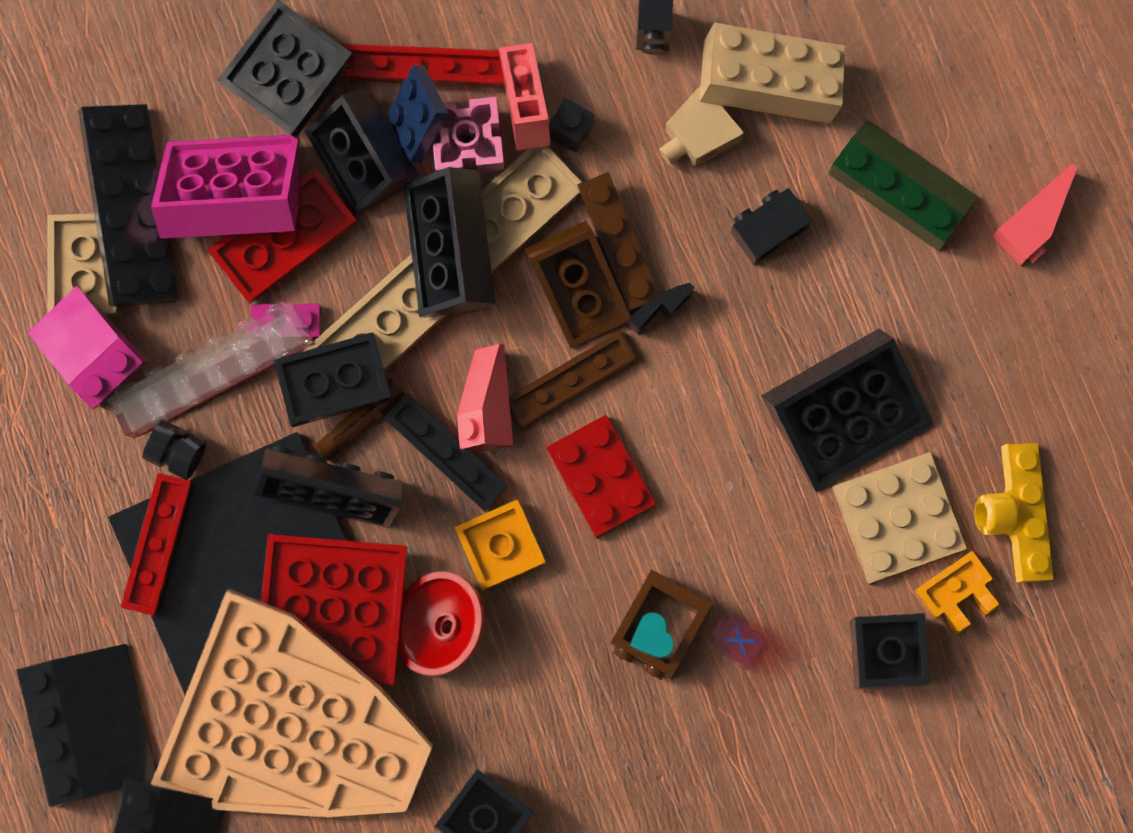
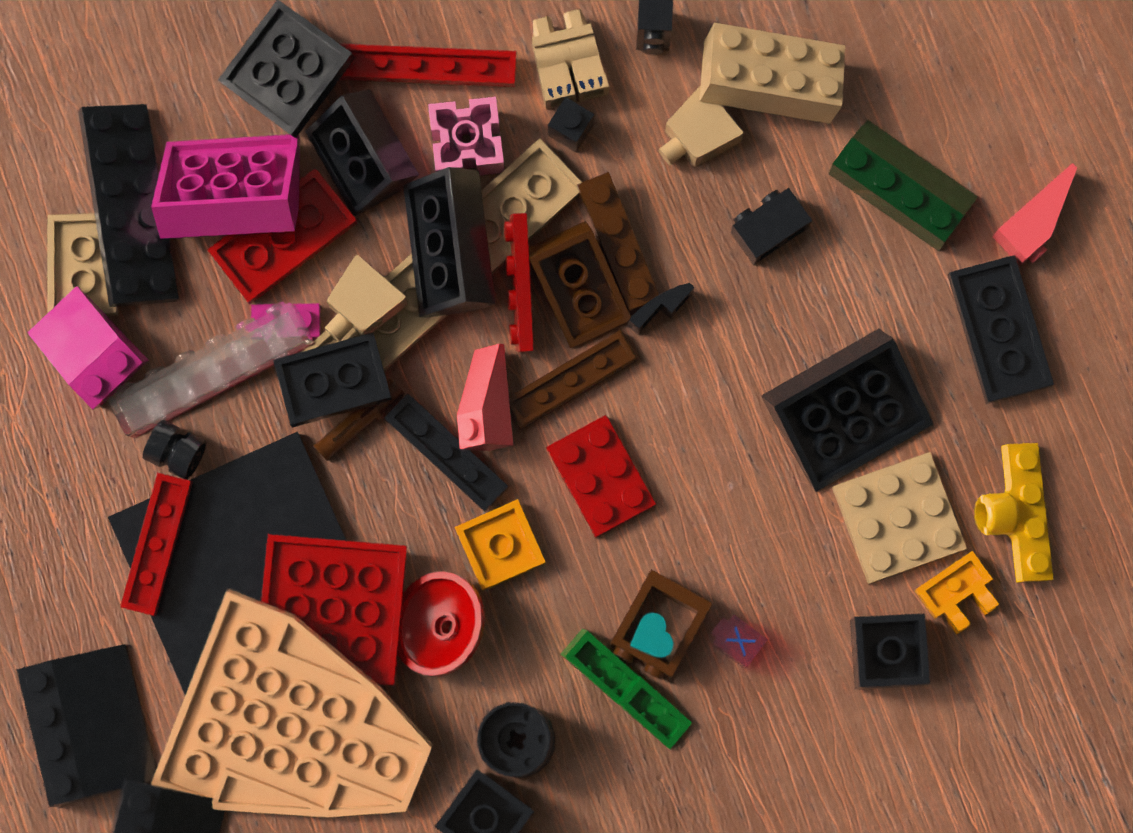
black slope [254,447,403,528] -> none
dark blue plate [388,65,448,163] -> none
coral slope [499,43,550,151] -> none
none -> tan torso [325,255,408,341]
none -> black wheel [477,702,556,778]
none -> red plate [504,213,533,352]
none -> tan hips [532,9,609,109]
none -> green slope [560,628,692,749]
none -> black plate [947,255,1054,404]

